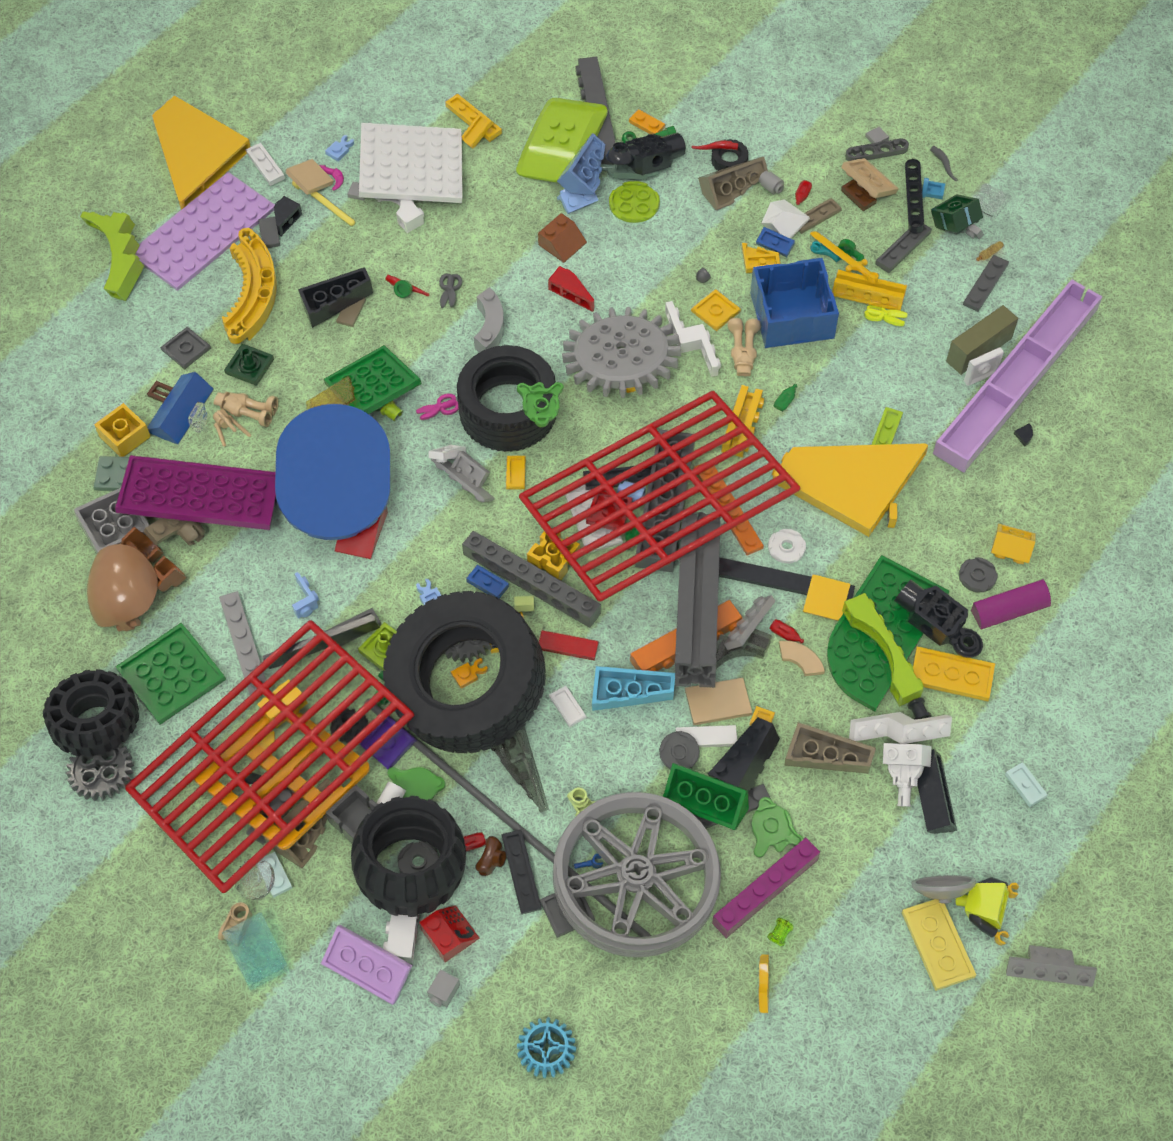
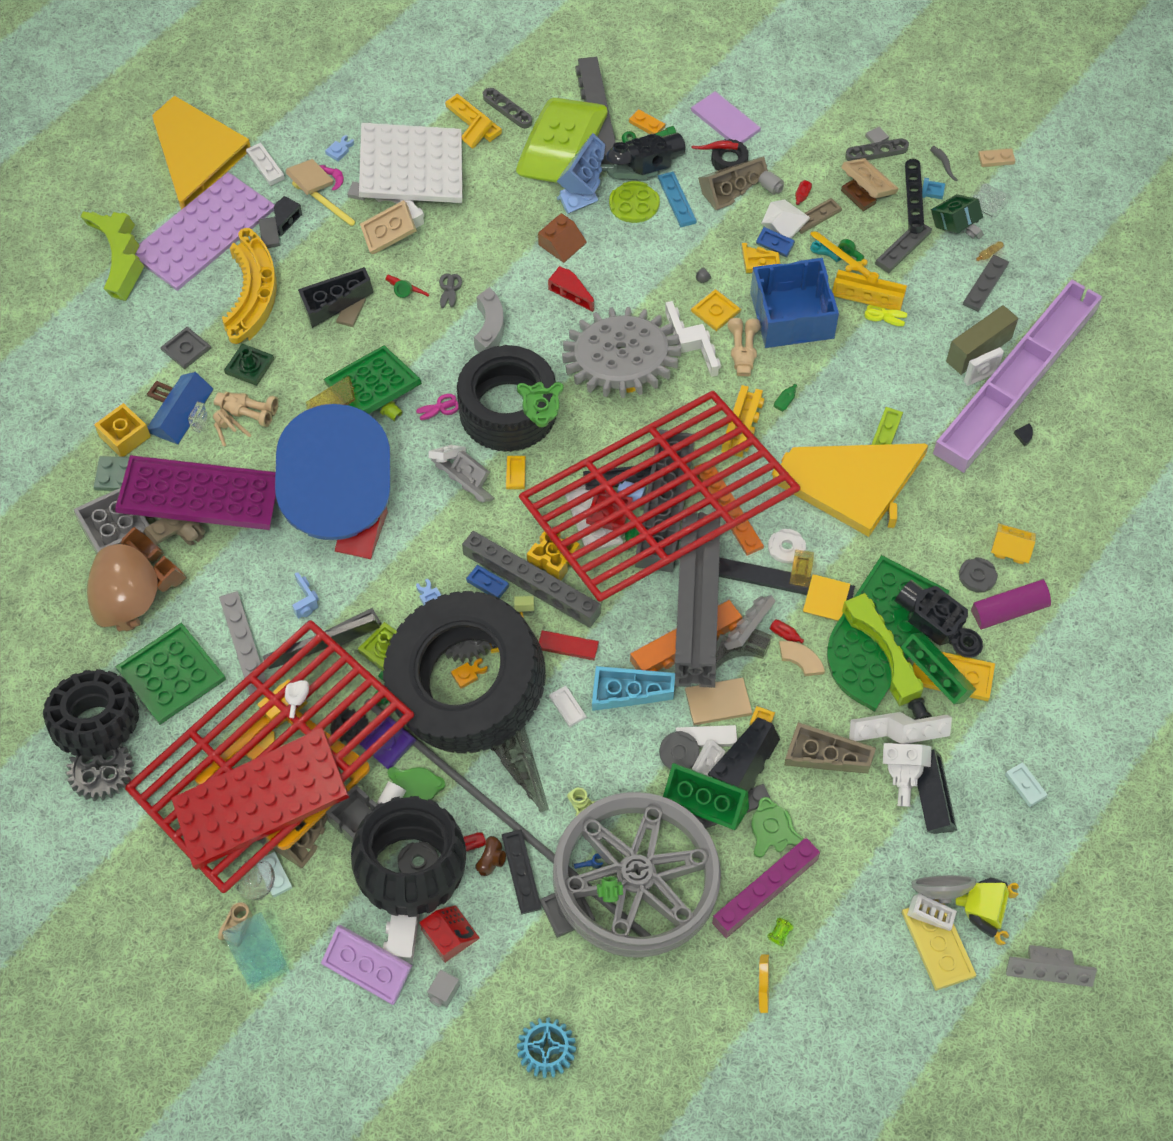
none -> red plate [171,728,350,870]
none -> white piece [285,680,309,718]
none -> tan plate [360,200,417,254]
none -> dark grey beam [483,88,532,129]
none -> bright green gear [597,877,623,902]
none -> dark azure tile [658,171,697,228]
none -> lavender tile [691,91,761,143]
none -> white plate [692,739,725,775]
none -> clear yellow slope [789,549,814,587]
none -> green brick [900,633,976,705]
none -> white slope [907,893,957,931]
none -> tan plate [978,148,1015,167]

